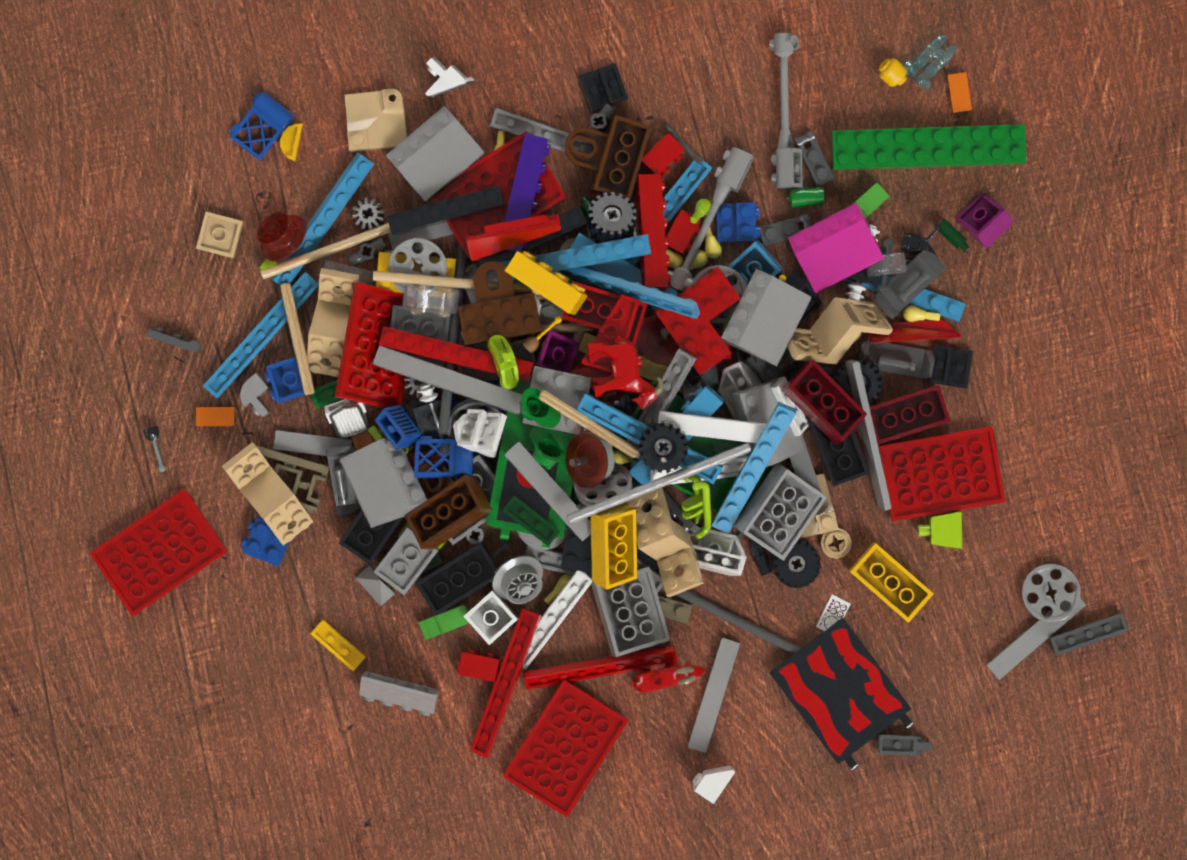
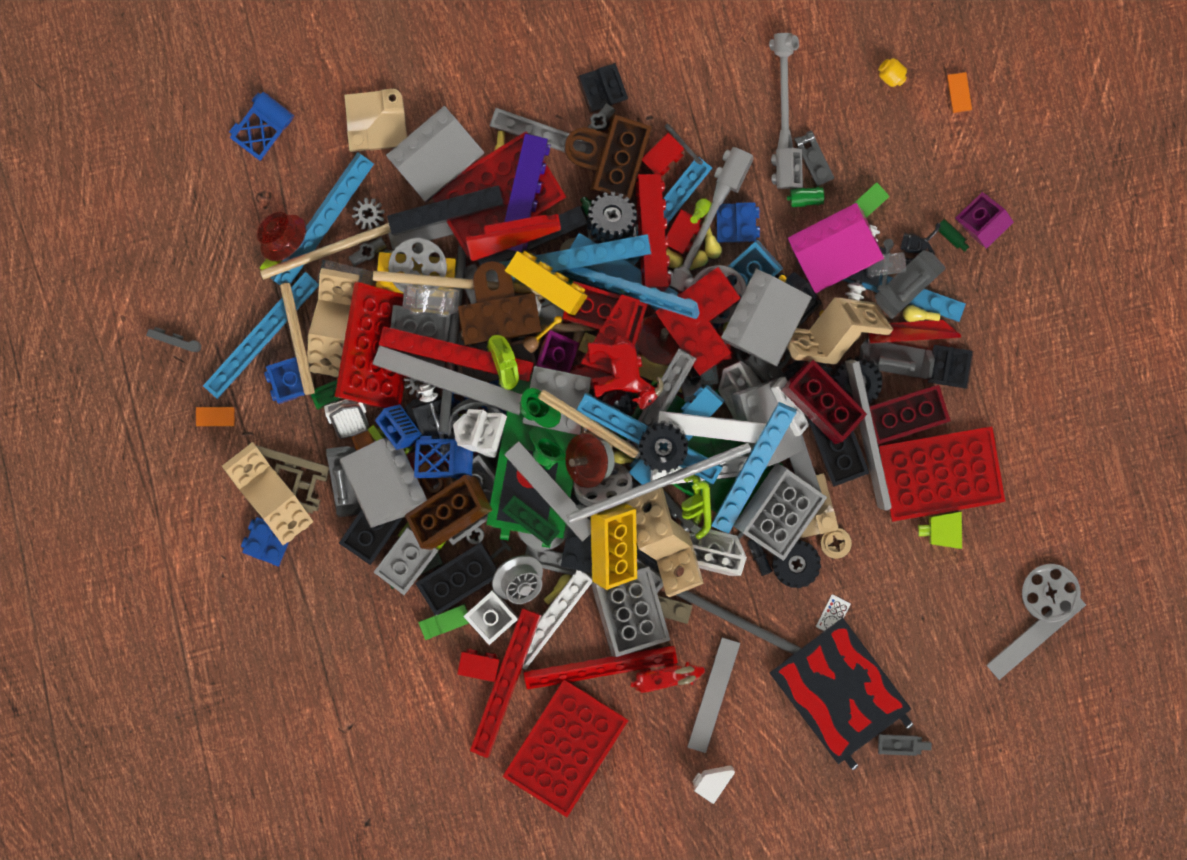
red plate [89,489,228,617] -> none
hinge [143,426,166,472] -> none
tan plate [196,212,244,259] -> none
light grey brick [240,373,271,417] -> none
light grey tile [273,430,352,456] -> none
yellow tile [280,123,303,162] -> none
yellow tile [310,619,366,672] -> none
light grey slope [356,565,395,606] -> none
light grey slope [359,671,440,716] -> none
white piece [425,57,476,98] -> none
dark grey plate [760,213,812,246] -> none
green brick [831,124,1026,171] -> none
yellow brick [849,542,934,623] -> none
clear light blue piece [903,34,958,90] -> none
dark grey plate [1049,612,1129,656] -> none

